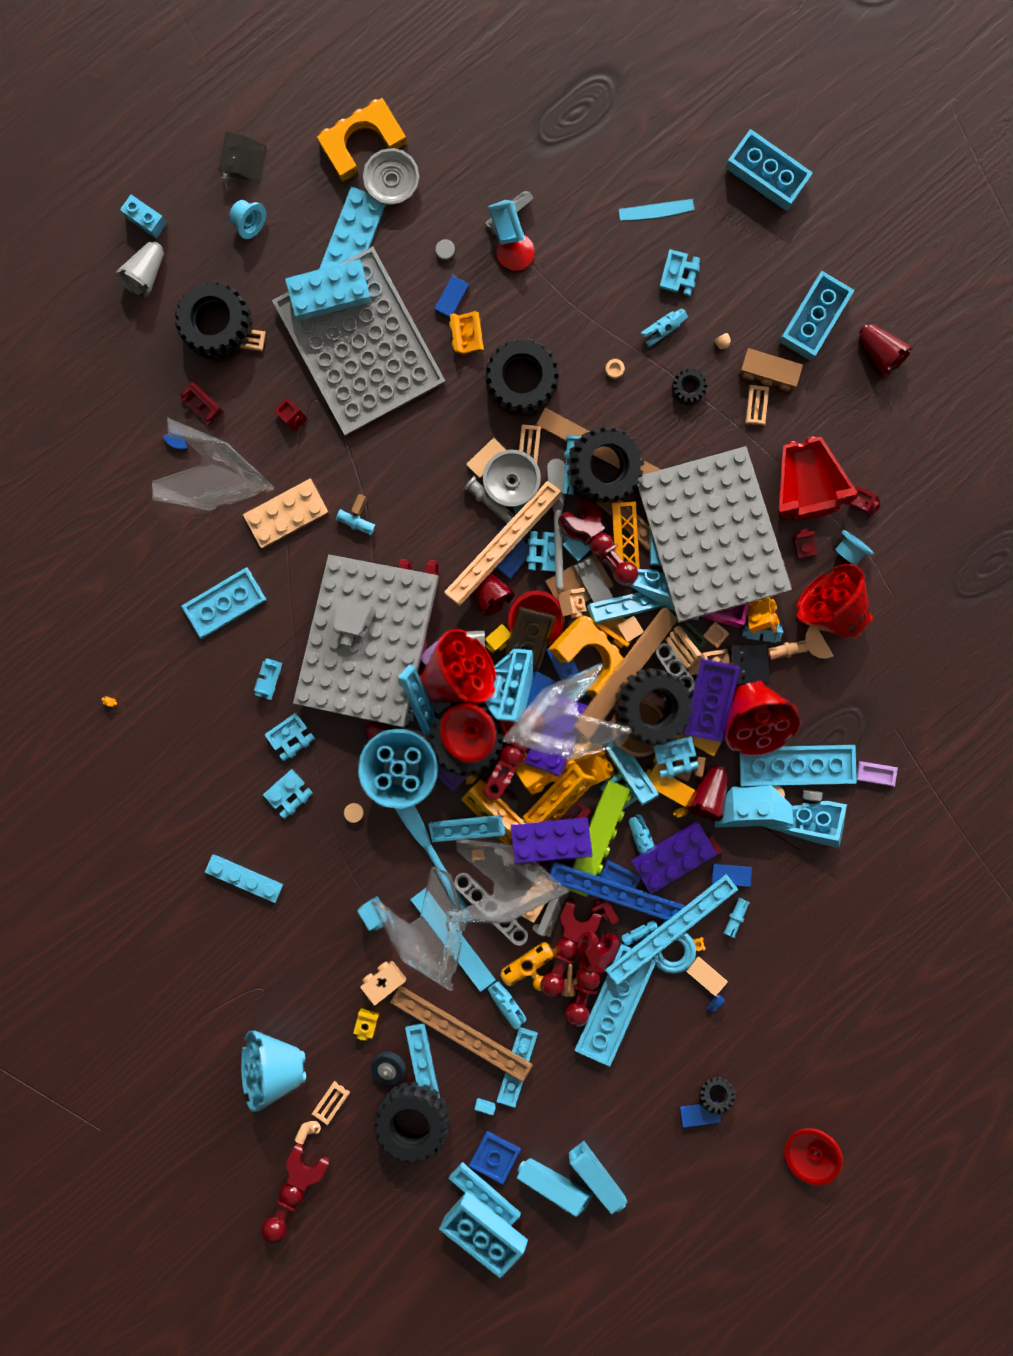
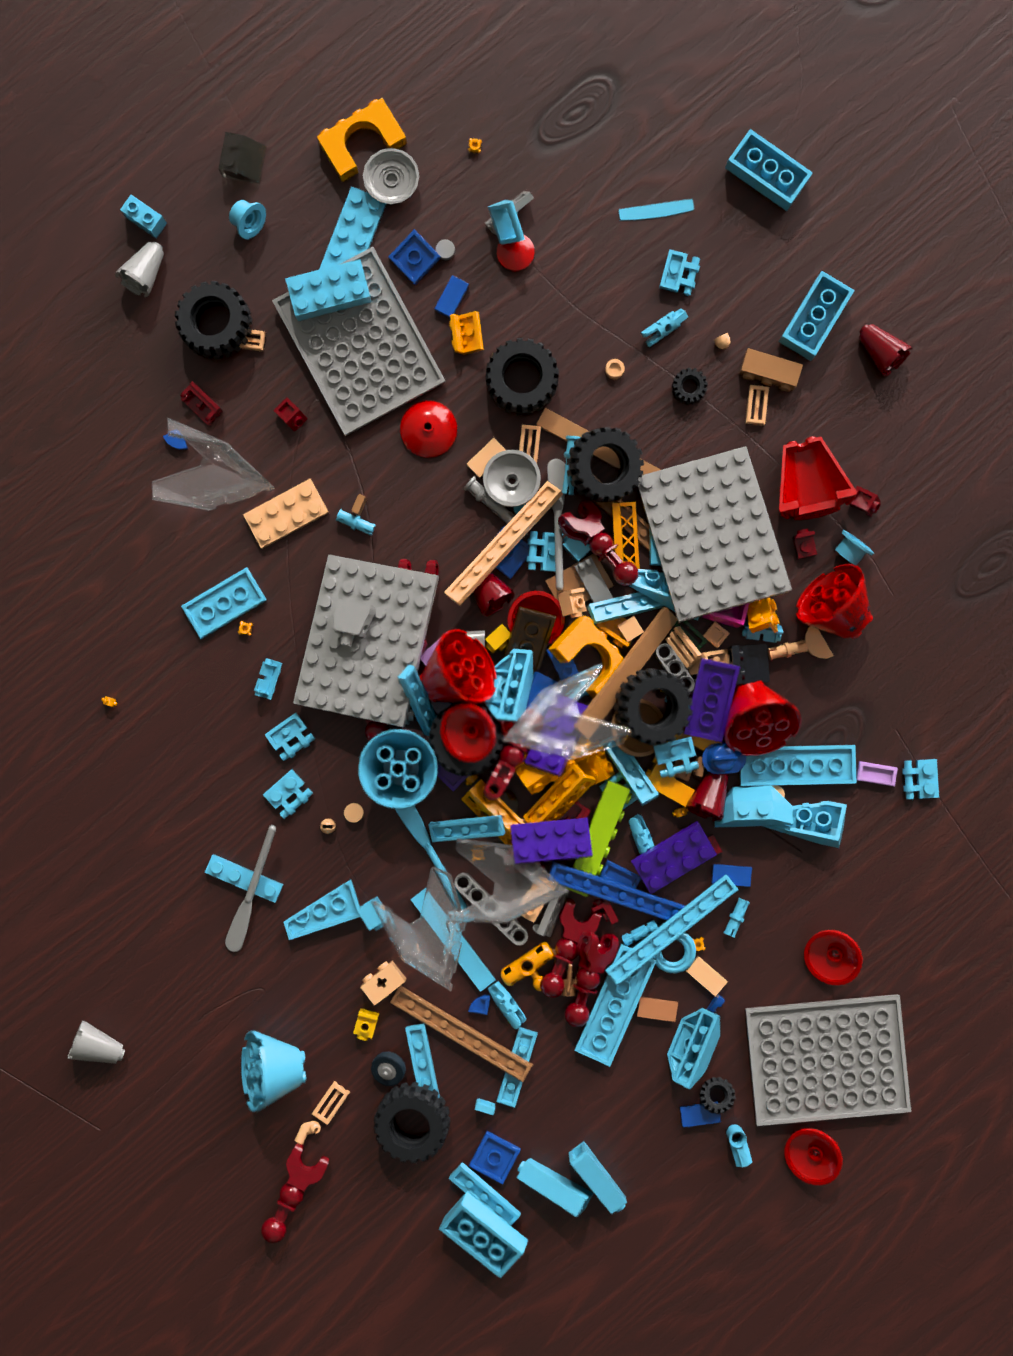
light grey tile [803,790,823,801] -> none
none -> light grey cone [67,1020,125,1064]
none -> light grey piece [225,825,276,952]
none -> light orange piece [238,621,253,636]
none -> medium azure wing [283,879,361,940]
none -> light nougat hinge [320,818,336,834]
none -> blue tile [388,229,442,285]
none -> red dish [400,401,457,458]
none -> light orange piece [468,138,482,153]
none -> blue tile [468,995,490,1015]
none -> nougat tile [637,997,678,1022]
none -> medium azure wedge [667,1008,720,1089]
none -> blue piece [702,743,746,774]
none -> medium azure piece [726,1124,752,1167]
none -> light grey plate [745,994,911,1126]
none -> red dish [804,930,863,985]
none -> medium azure plate [902,759,939,799]

